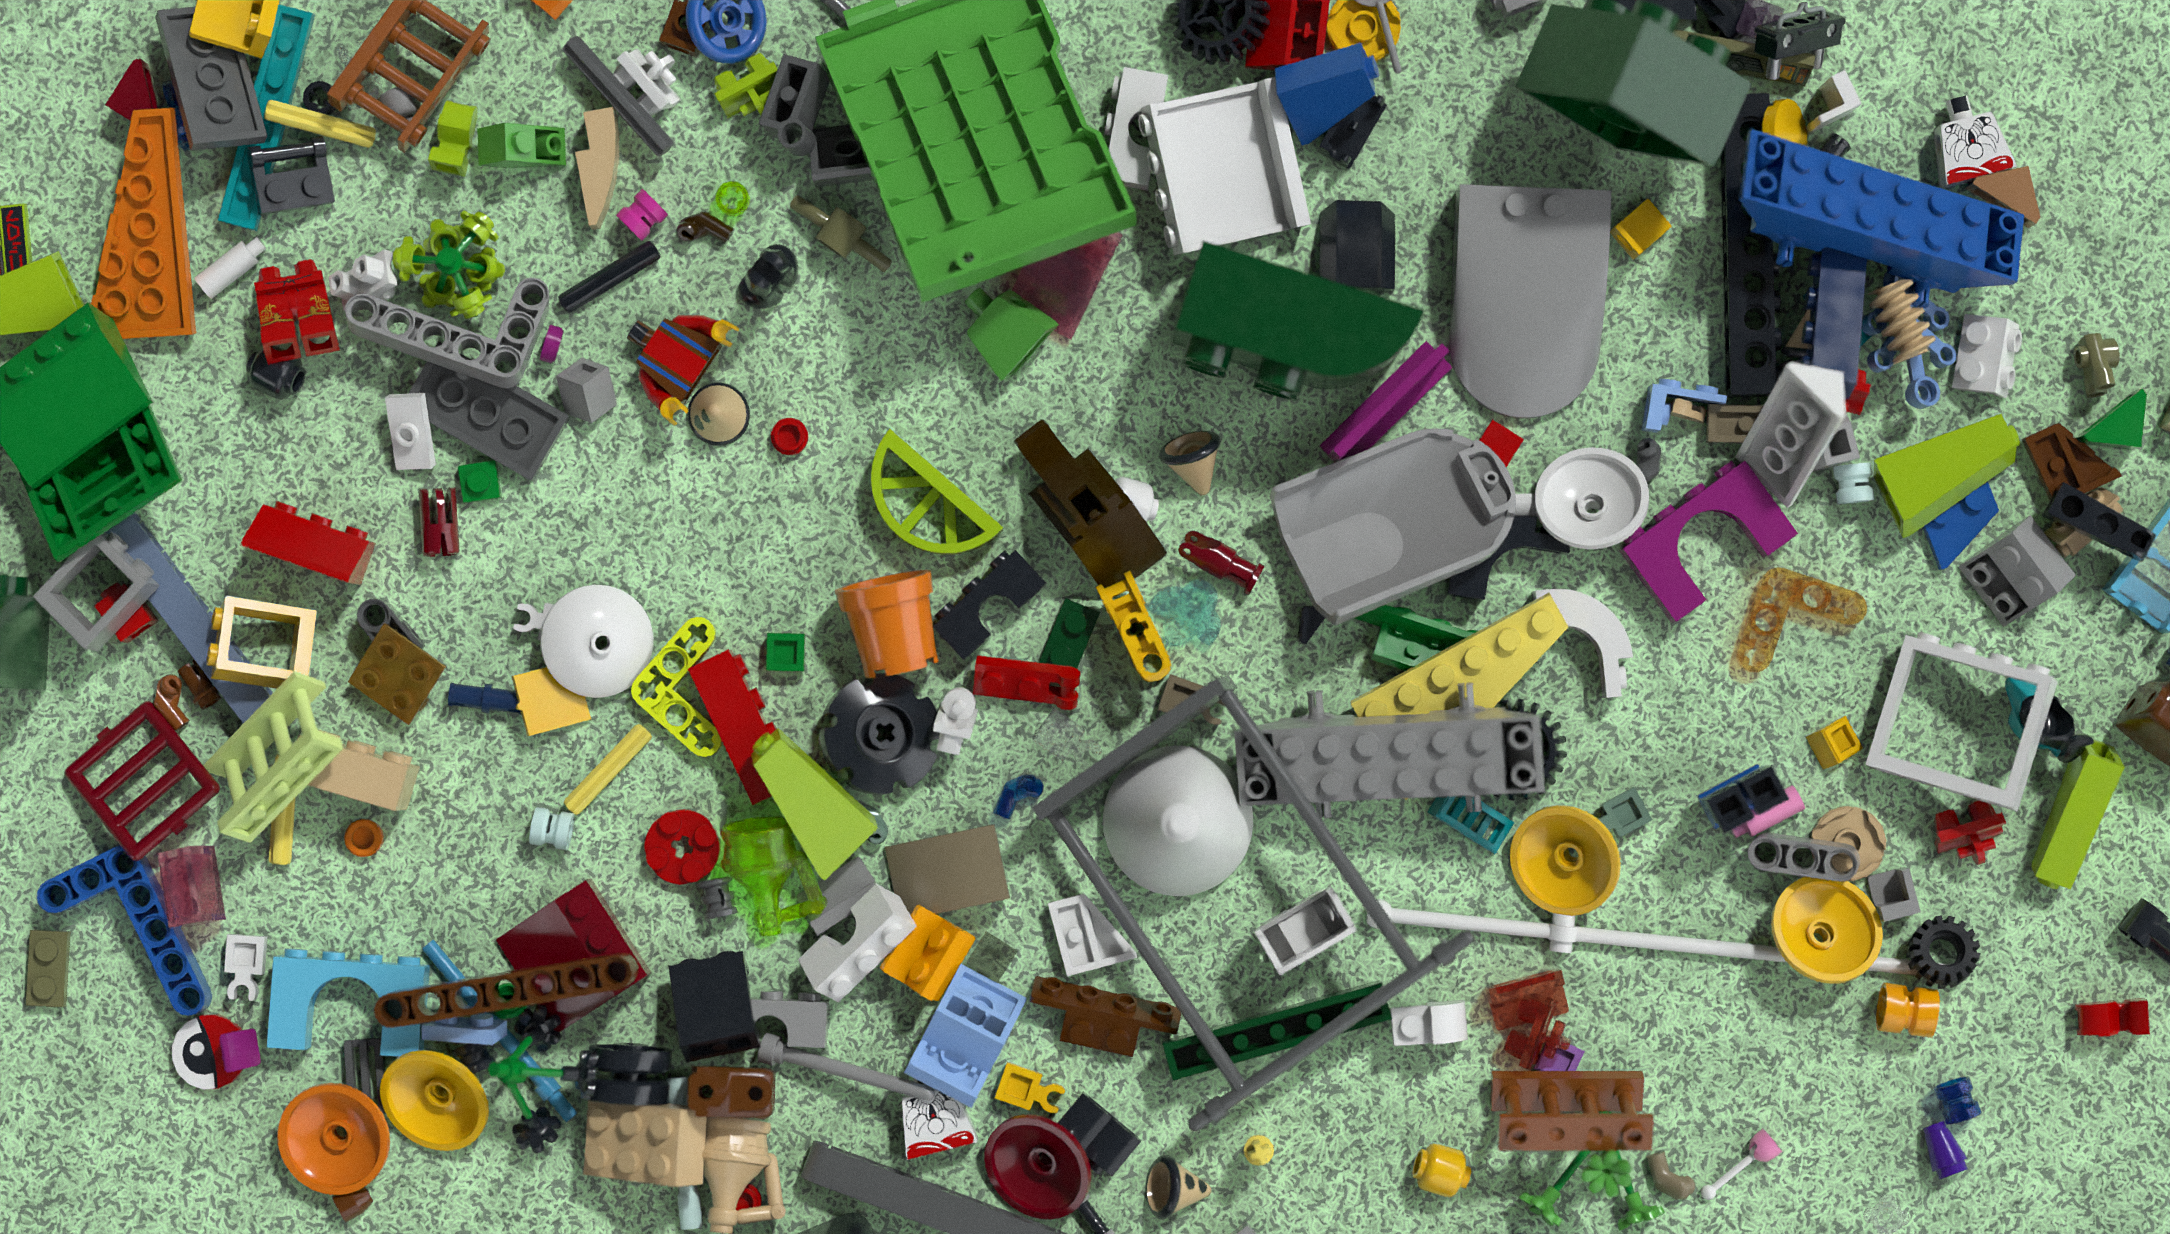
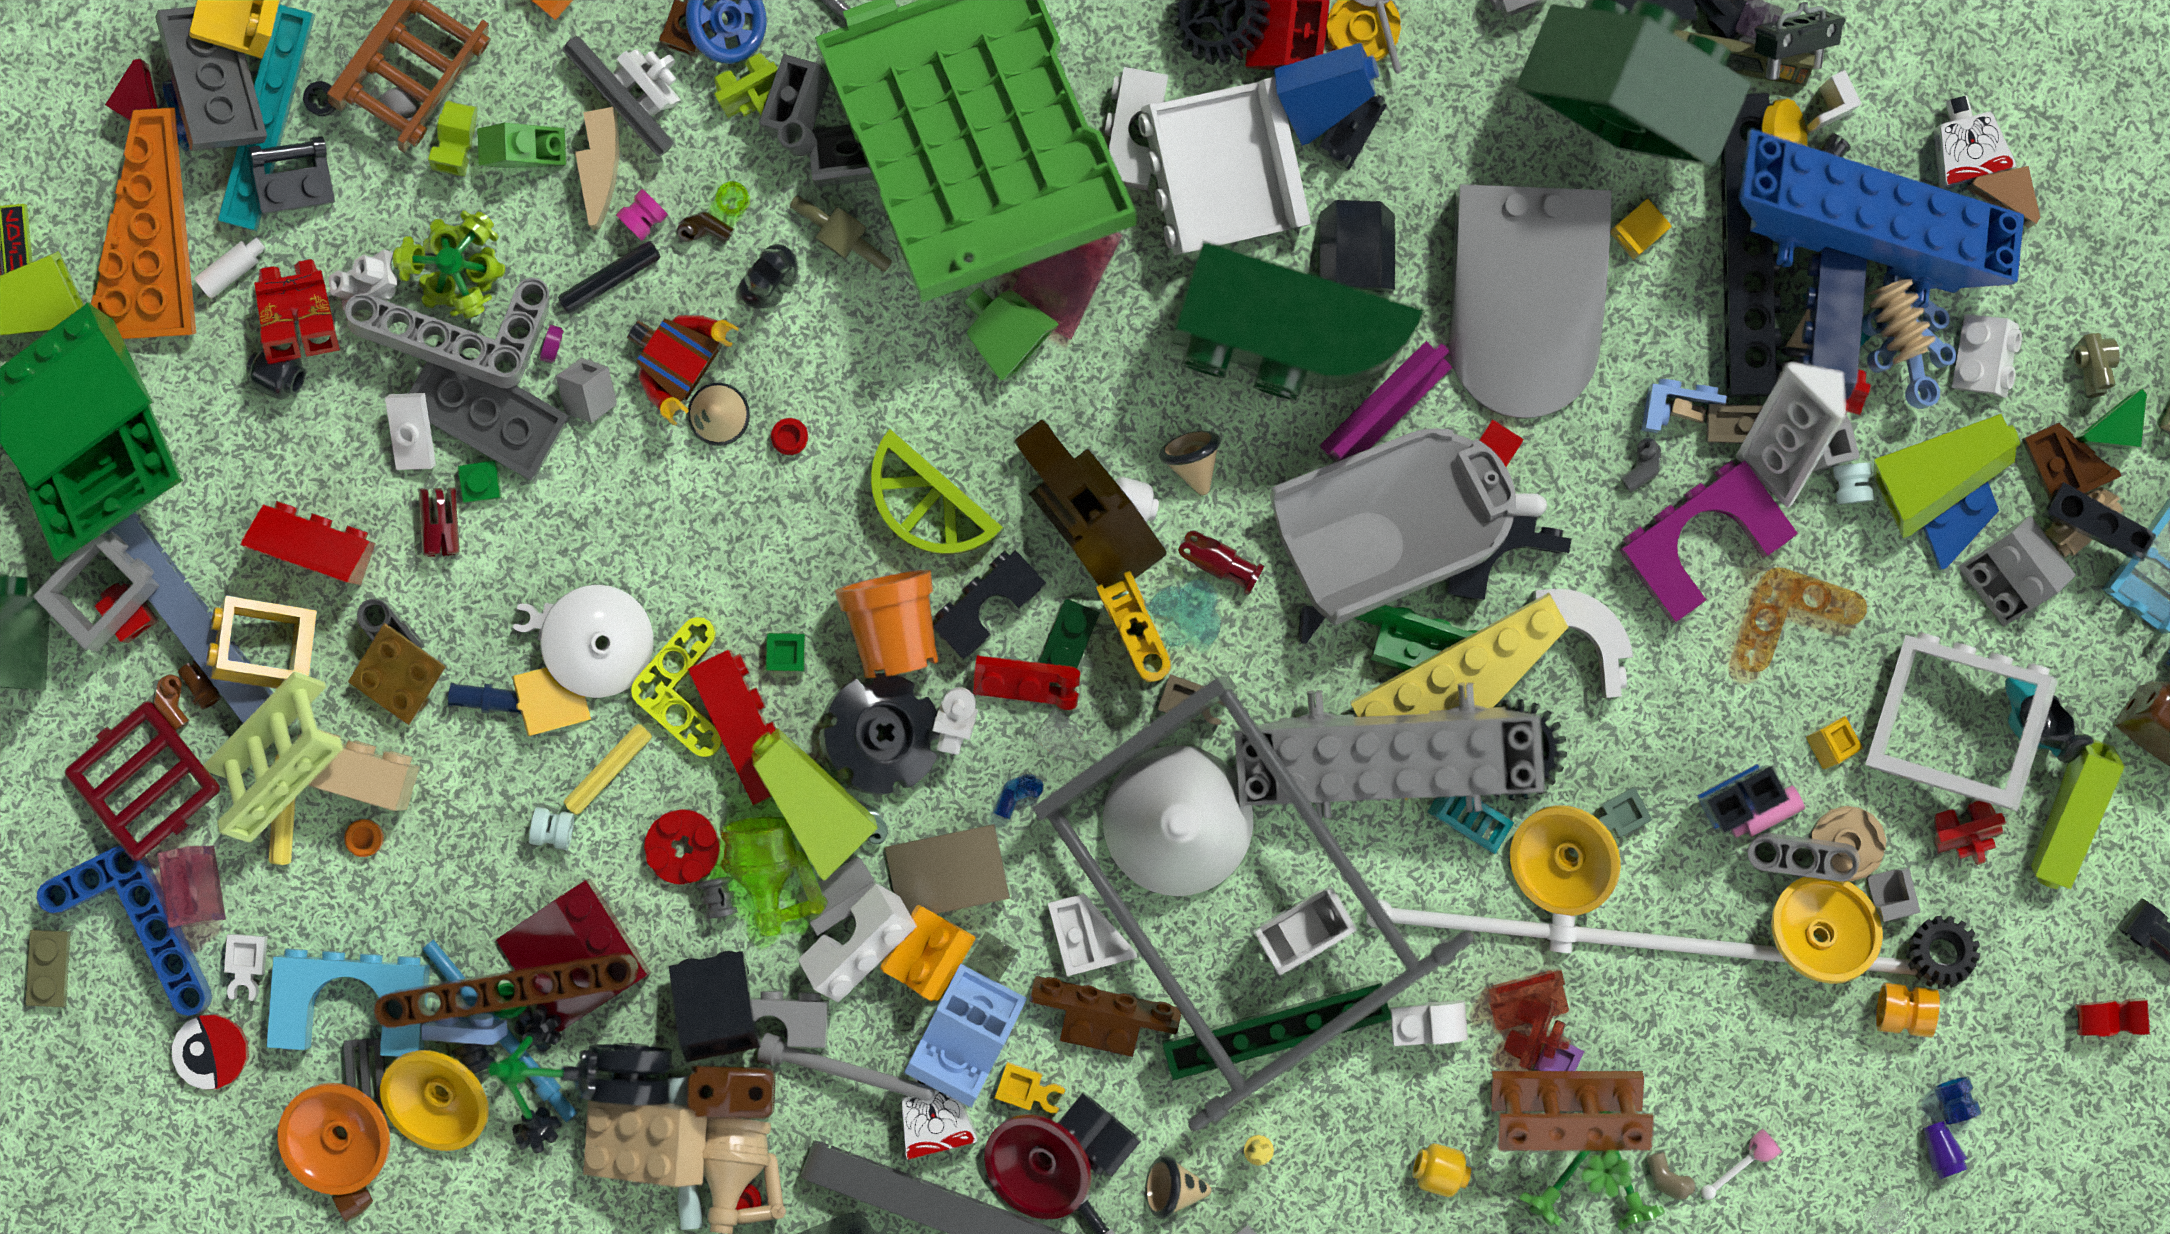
magenta slope [219,1028,261,1072] -> none
light yellow axle [264,100,376,148] -> none
white dish [1535,447,1649,549] -> none

